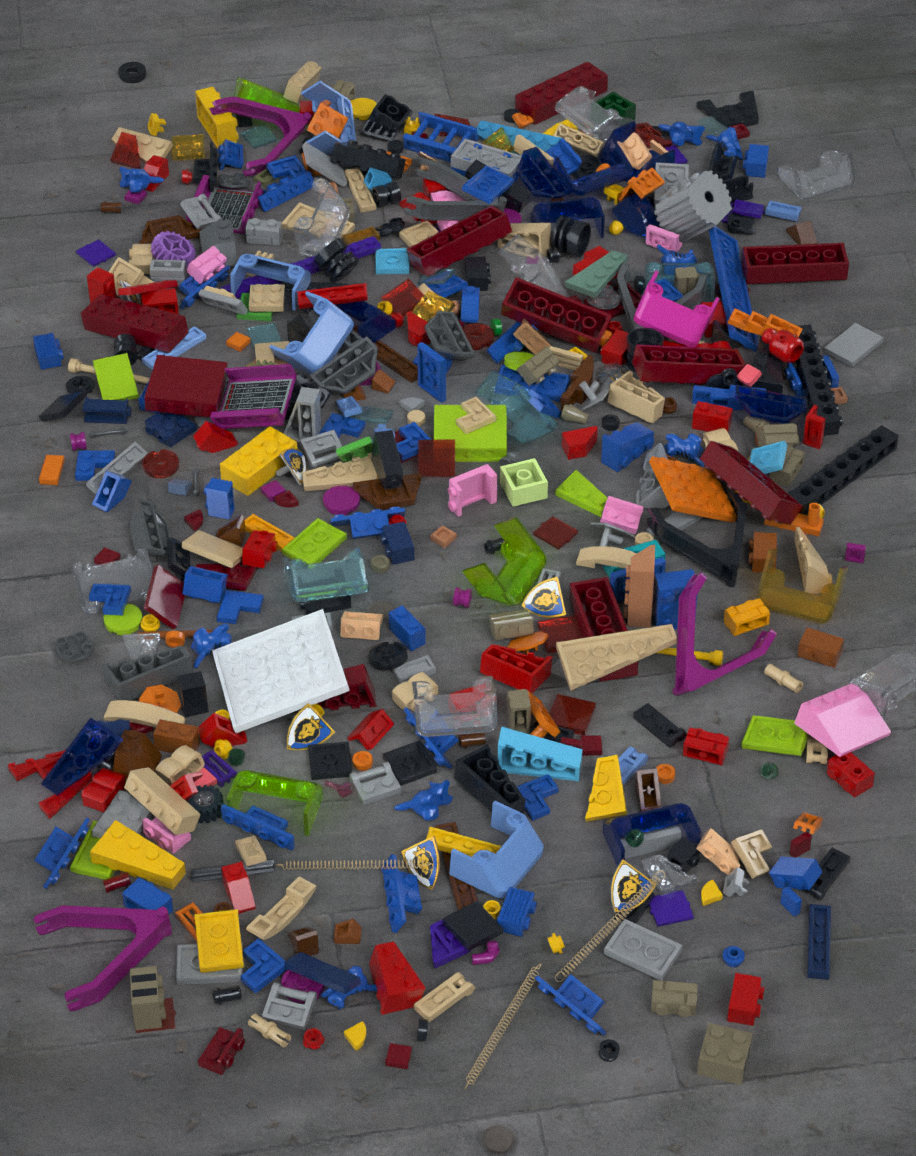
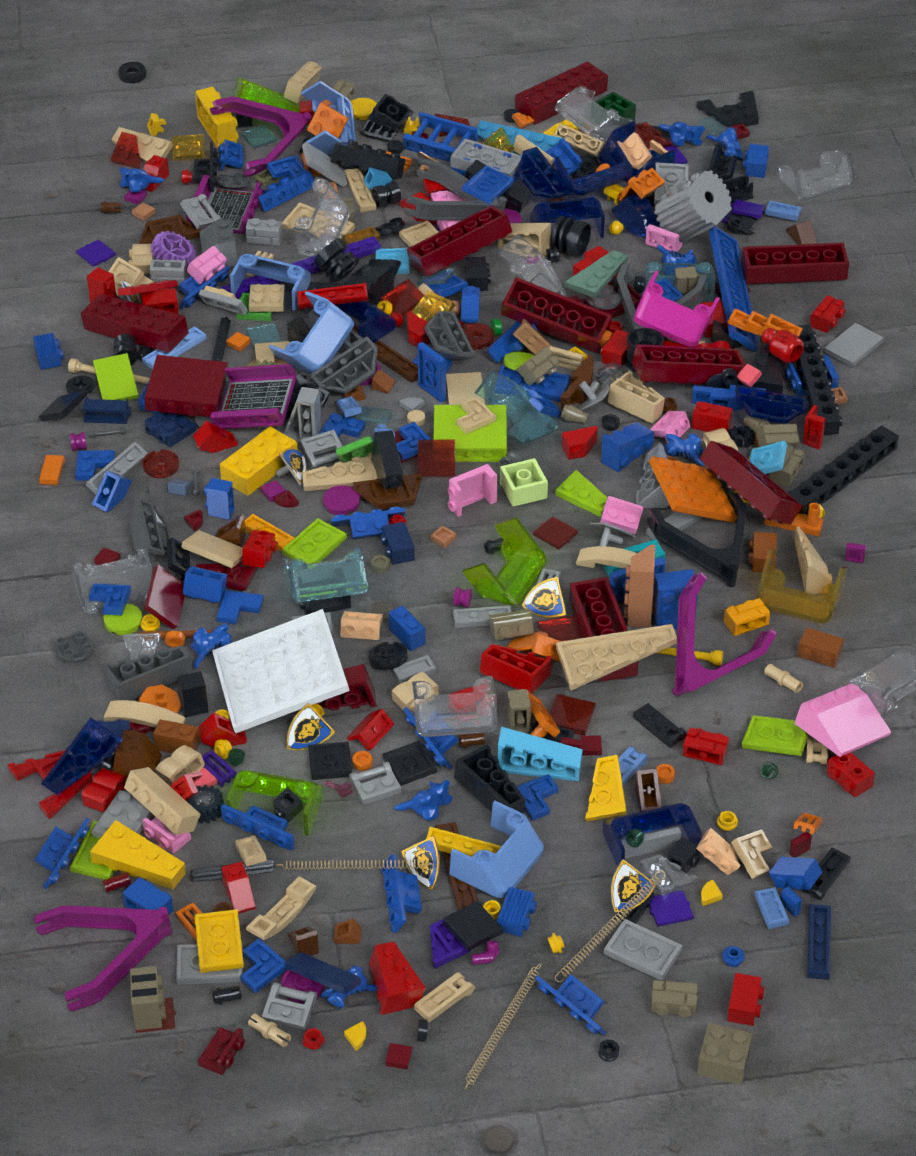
tan tile [635,532,654,545] -> none
light grey tile [723,867,749,897] -> none
none -> nougat tile [132,202,156,221]
none -> black axle [212,316,231,362]
none -> black brick [273,787,304,823]
none -> black slope [343,259,402,306]
none -> tan tile [446,372,485,405]
none -> light grey tile [453,605,512,628]
none -> orange plate [532,634,561,663]
none -> bright pink bracket [650,411,690,443]
none -> yellow plate [717,811,738,831]
none -> black gear [728,425,755,447]
none -> medium blue plate [754,887,789,929]
none -> red brick [810,295,846,333]

